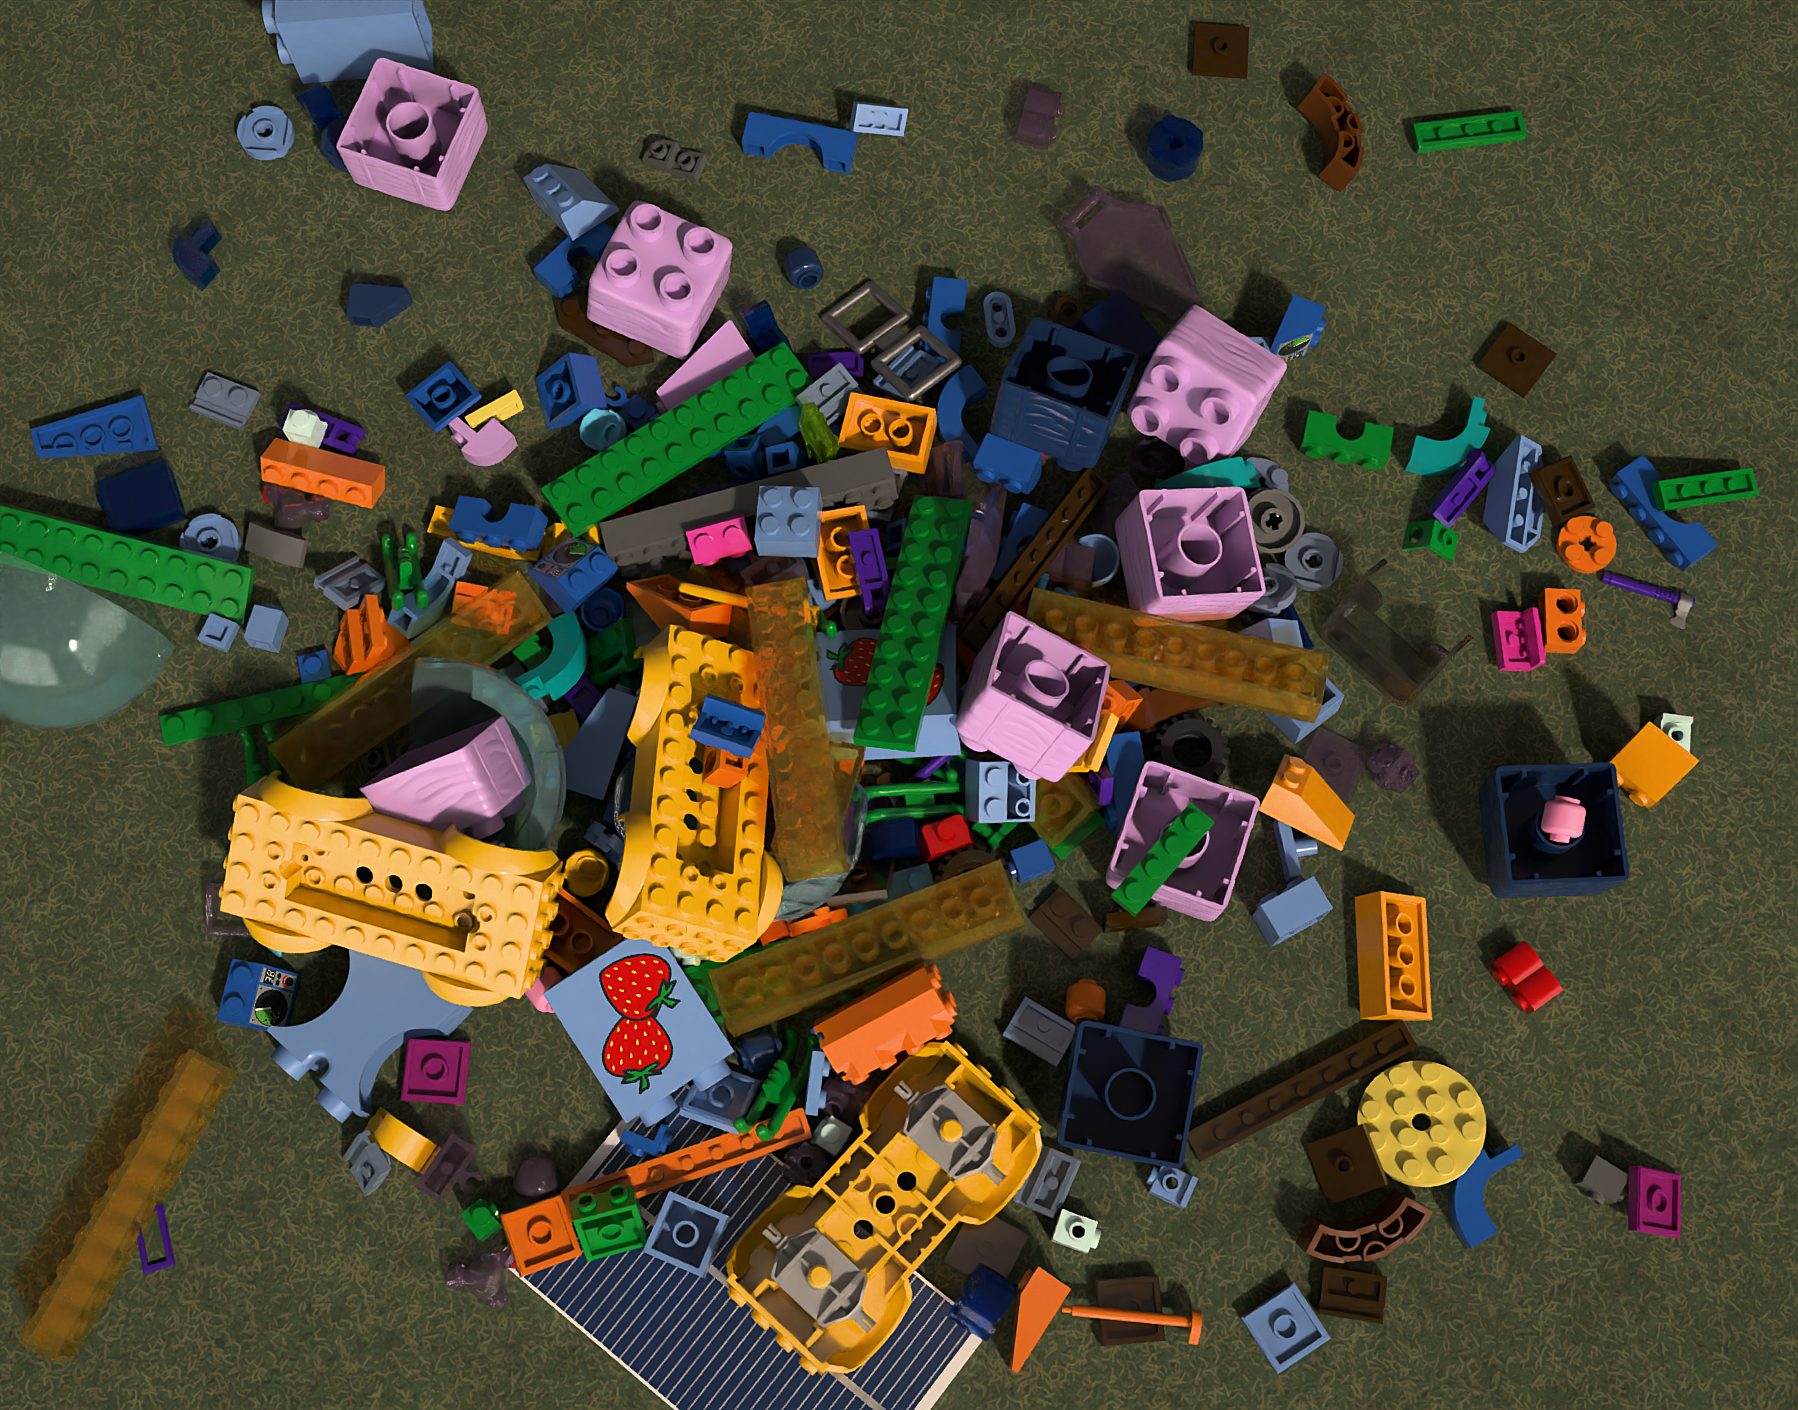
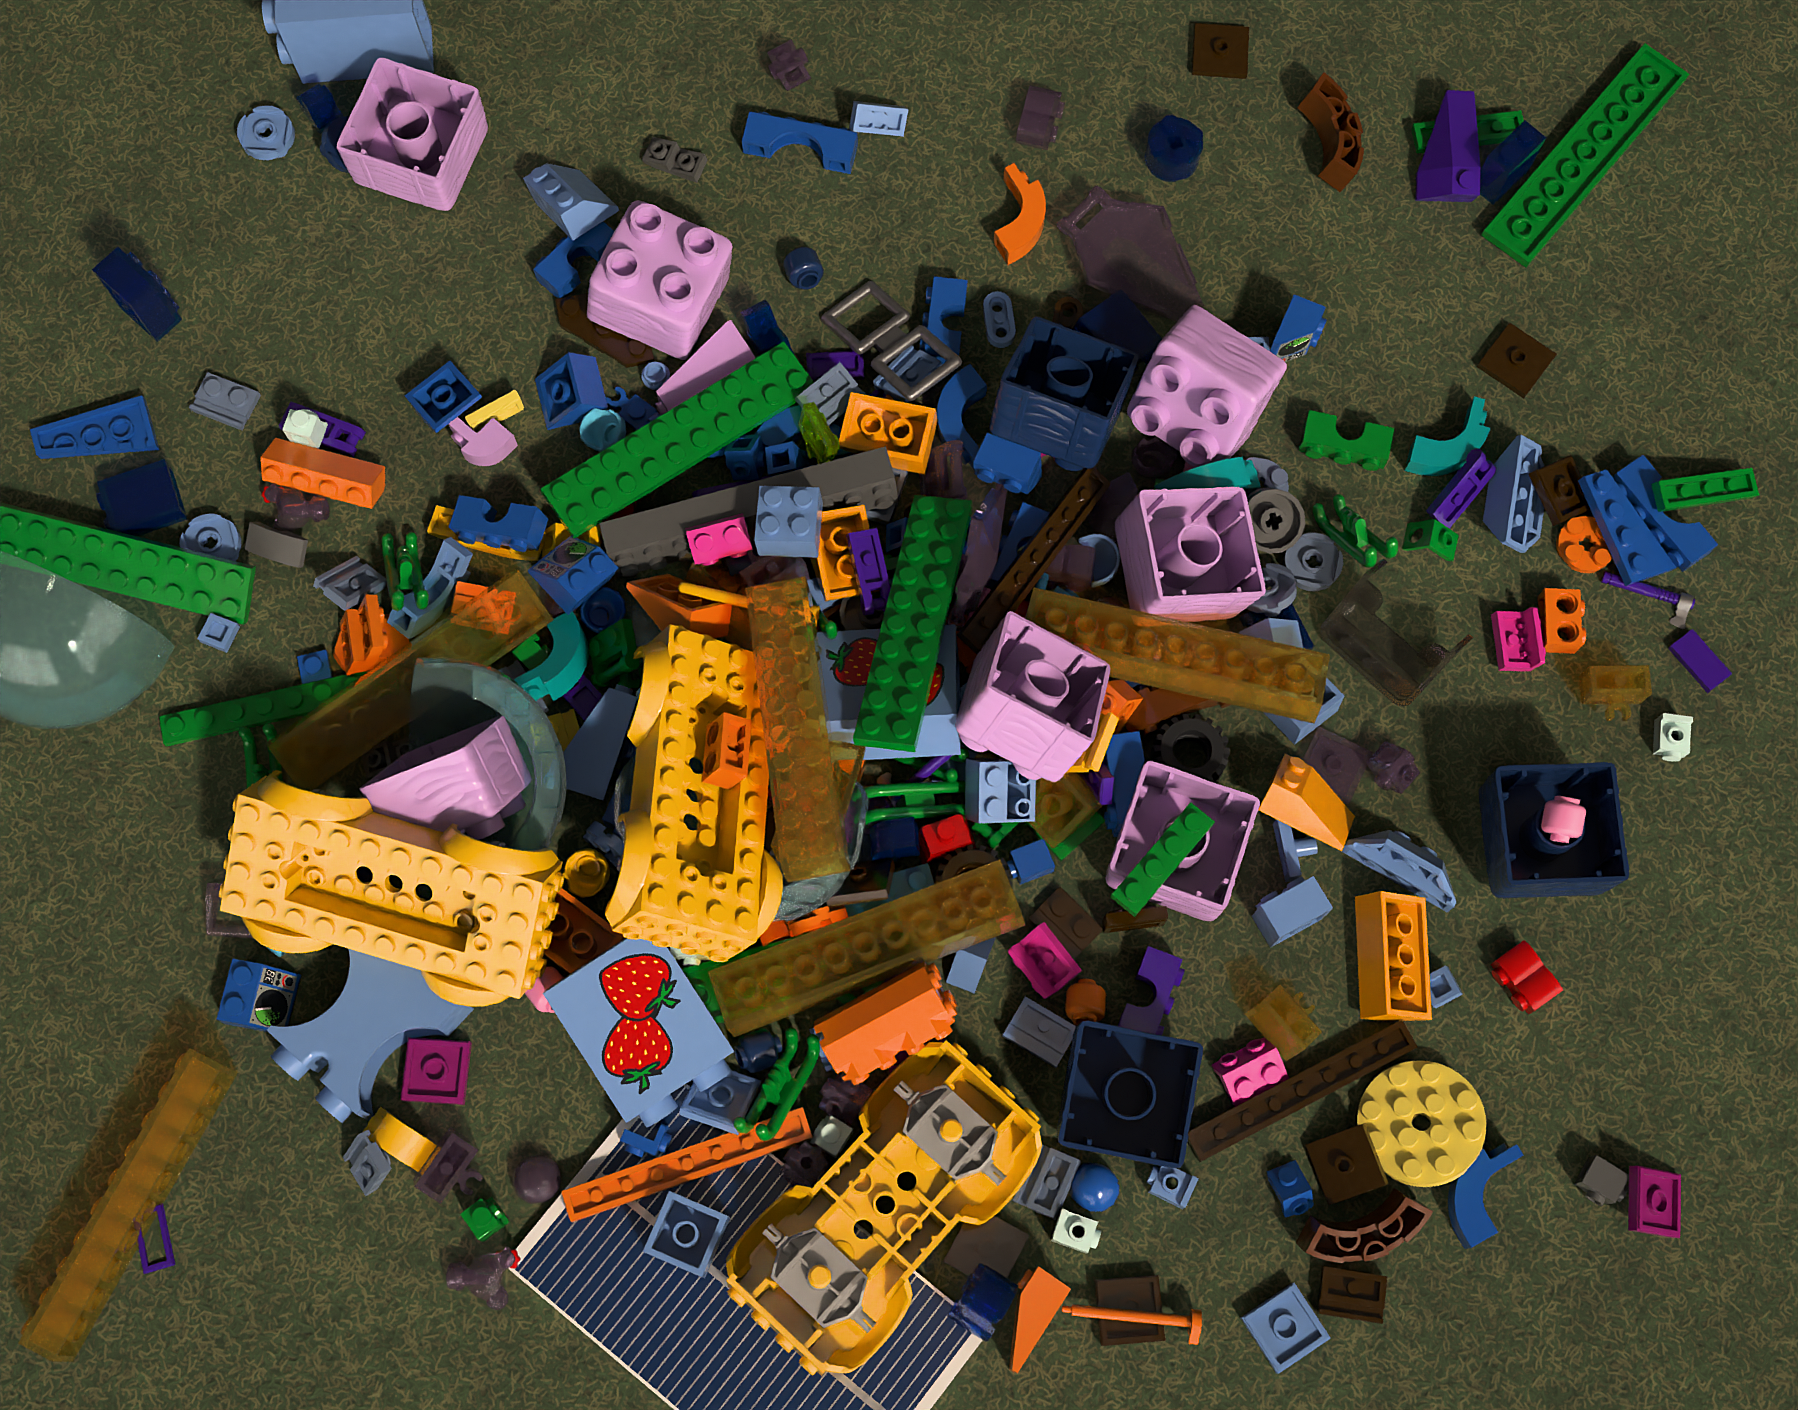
clear blue brick [172,220,222,291] -> none
medium blue brick [243,604,289,653] -> none
dark blue slope [345,281,413,328] -> none
orange plate [499,1194,582,1278] -> none
green plate [570,1184,649,1262] -> none
blue bracket [690,694,766,759] -> none
medium blue plate [804,1047,830,1116] -> none
light orange slope [1608,721,1699,809] -> none
none -> clear blue brick [92,247,182,342]
none -> medium blue plate [641,362,670,390]
none -> brick [767,39,811,91]
none -> medium blue slope [946,926,996,994]
none -> orange arch [993,163,1046,265]
none -> dark pink bracket [1008,922,1082,999]
none -> blue hair [1070,1163,1120,1212]
none -> dark pink bracket [1212,1038,1289,1107]
none -> clear yellow brick [1245,985,1322,1061]
none -> blue bracket [1267,1160,1314,1217]
none -> green piece [1312,494,1398,568]
none -> medium blue wedge [1341,830,1456,912]
none -> dark purple wedge [1415,90,1481,202]
none -> medium blue plate [1430,965,1463,1008]
none -> clear blue brick [1480,120,1547,205]
none -> green plate [1481,43,1690,268]
none -> blue wing [1578,470,1677,586]
none -> clear yellow brick [1579,665,1652,721]
none -> dark purple tile [1668,629,1732,693]

